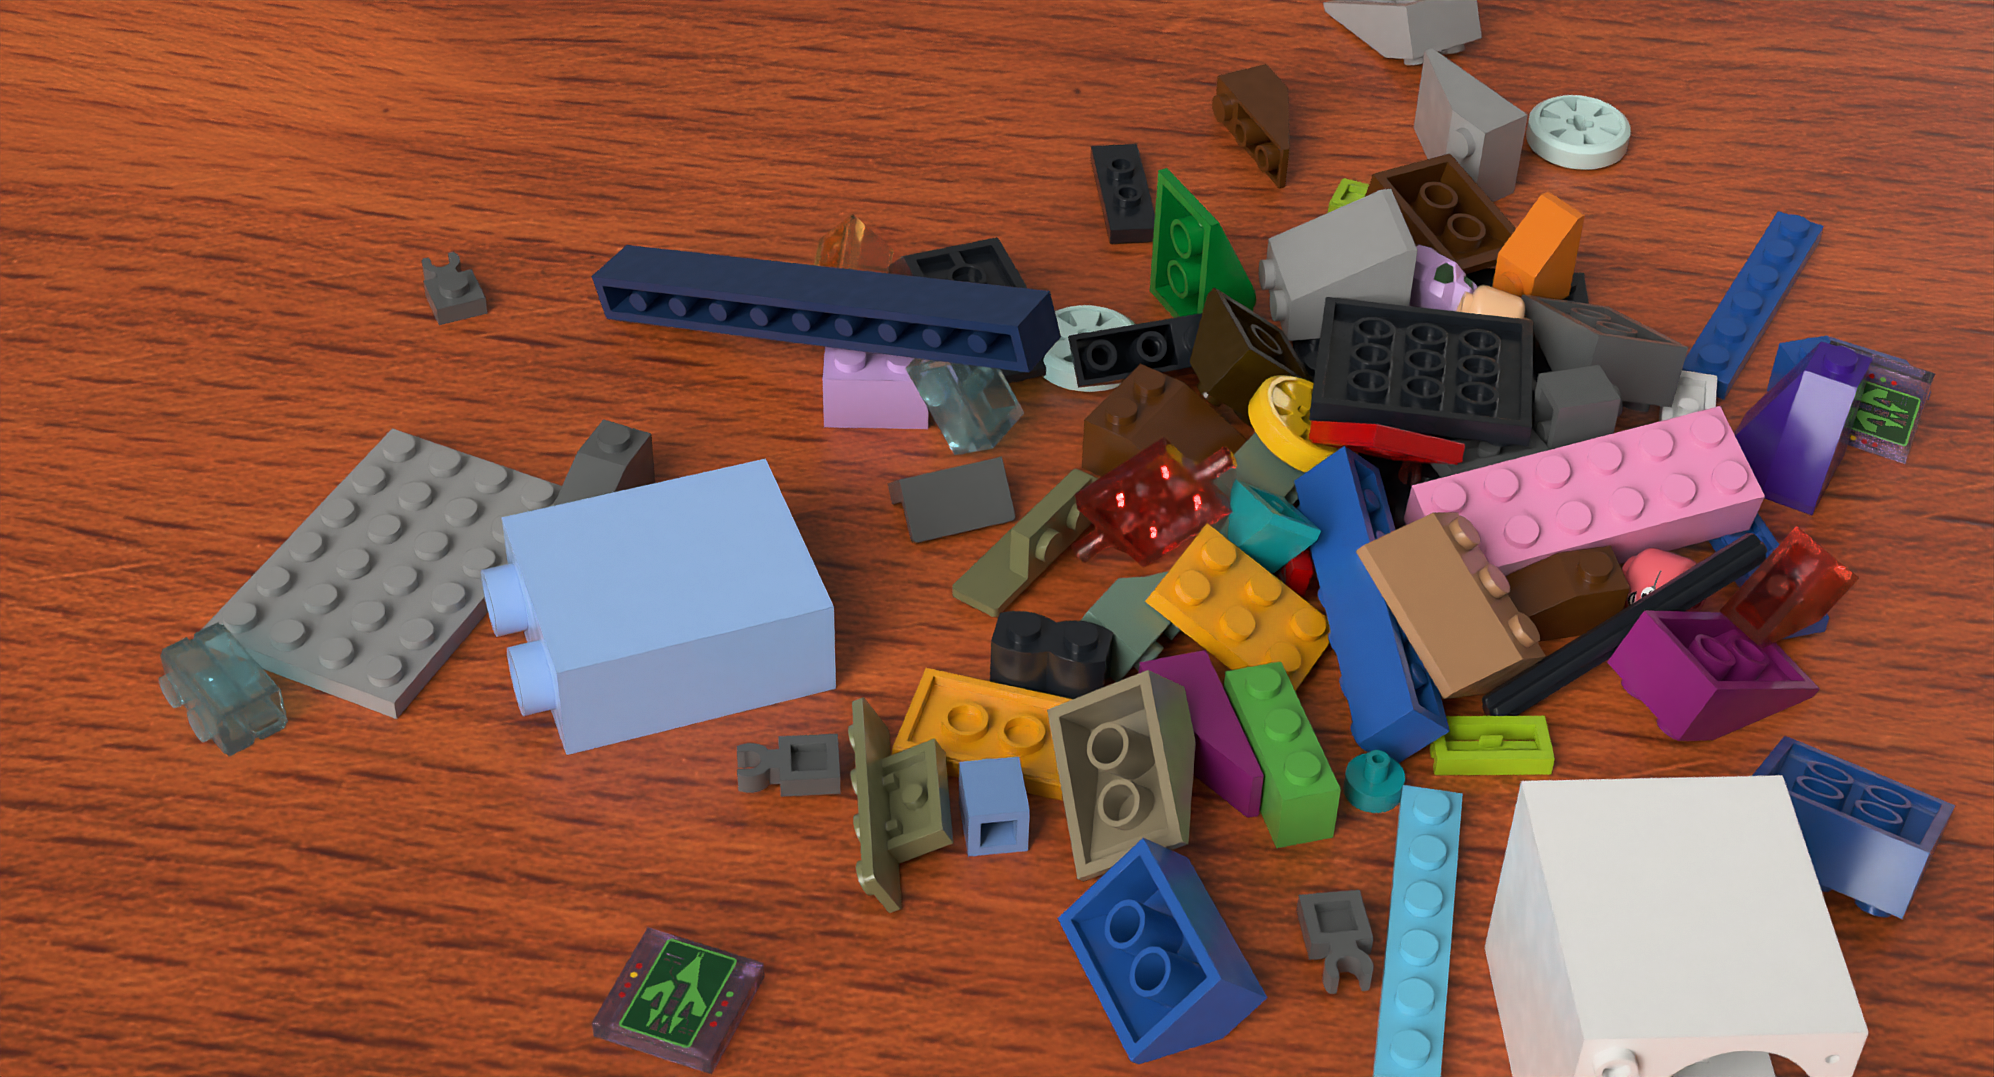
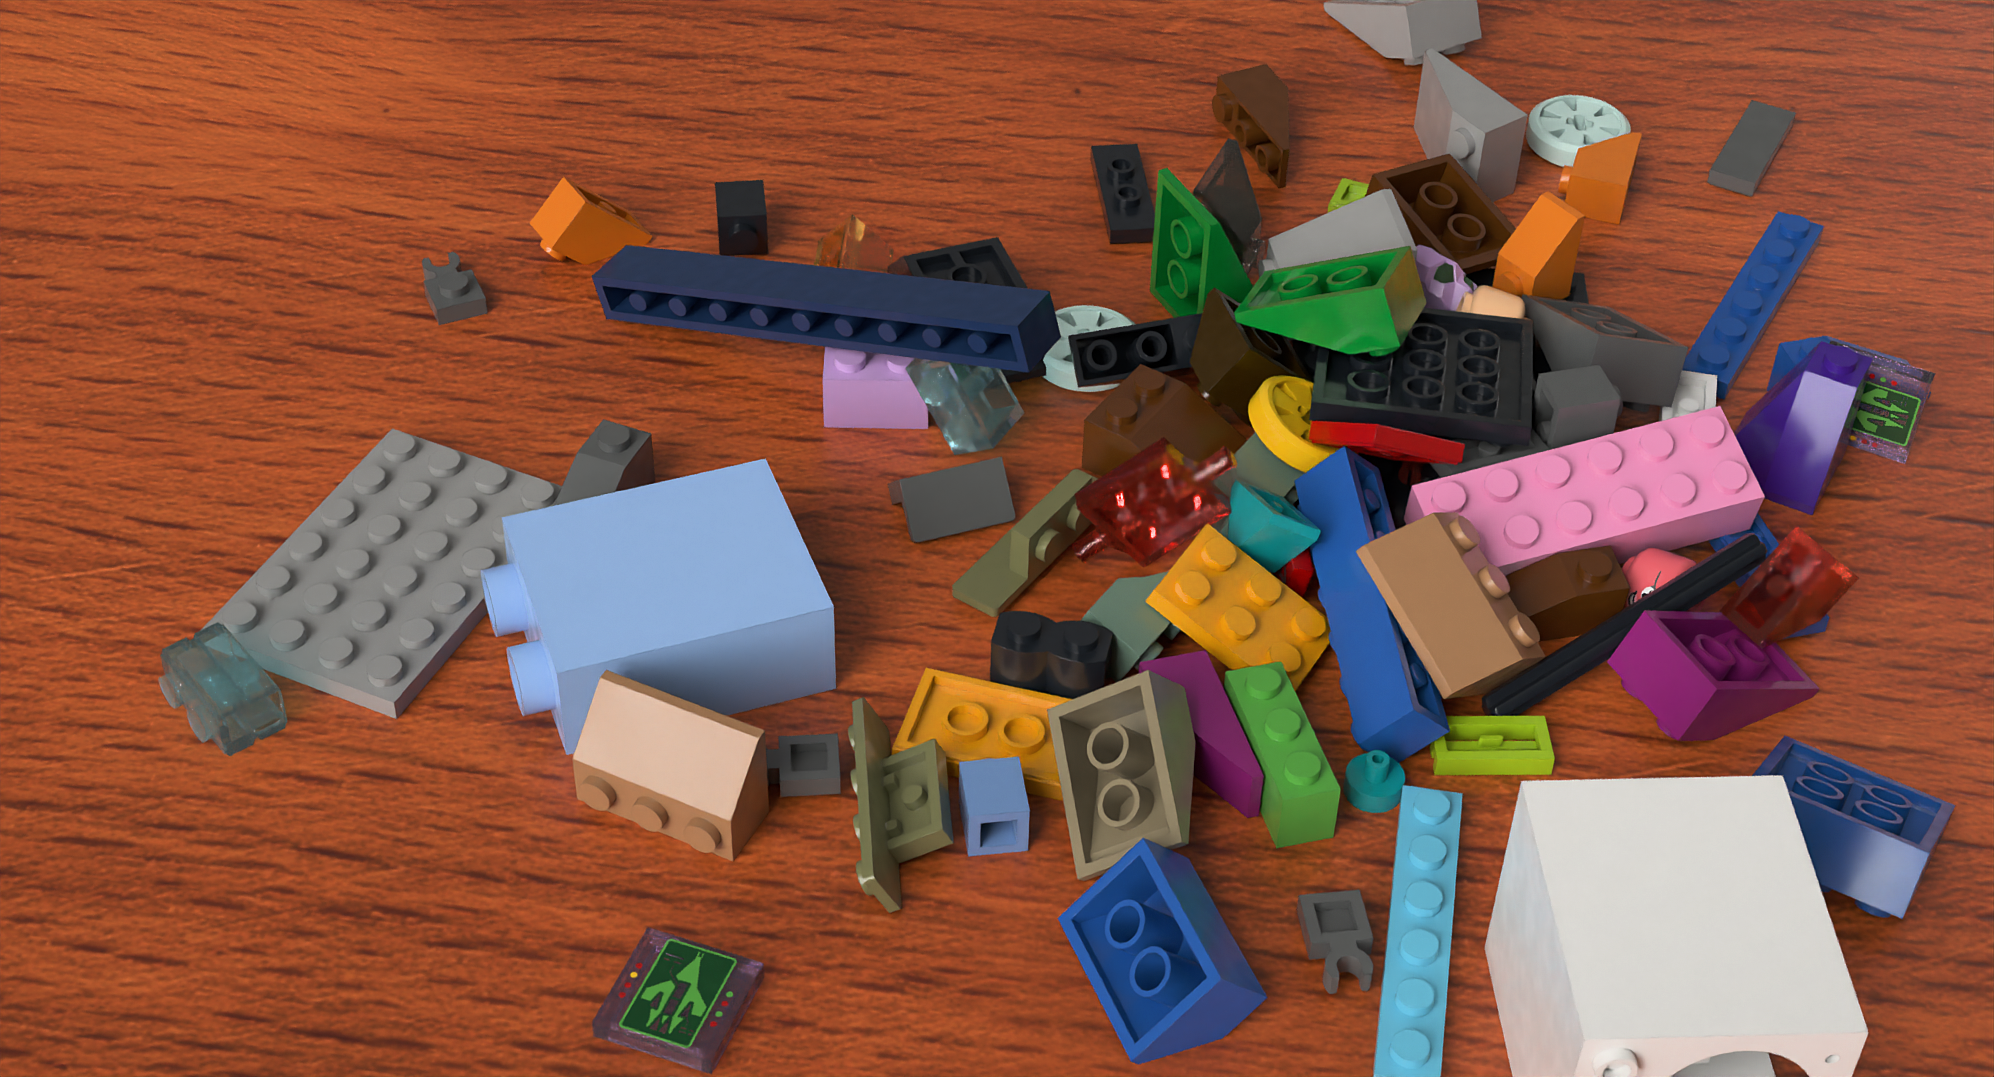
none -> orange slope [530,177,653,266]
none -> slope [572,670,769,861]
none -> black brick [715,180,768,256]
none -> clear smoke slope [1193,138,1266,275]
none -> green slope [1234,246,1427,356]
none -> orange slope [1558,132,1642,225]
none -> dark grey tile [1707,100,1796,196]

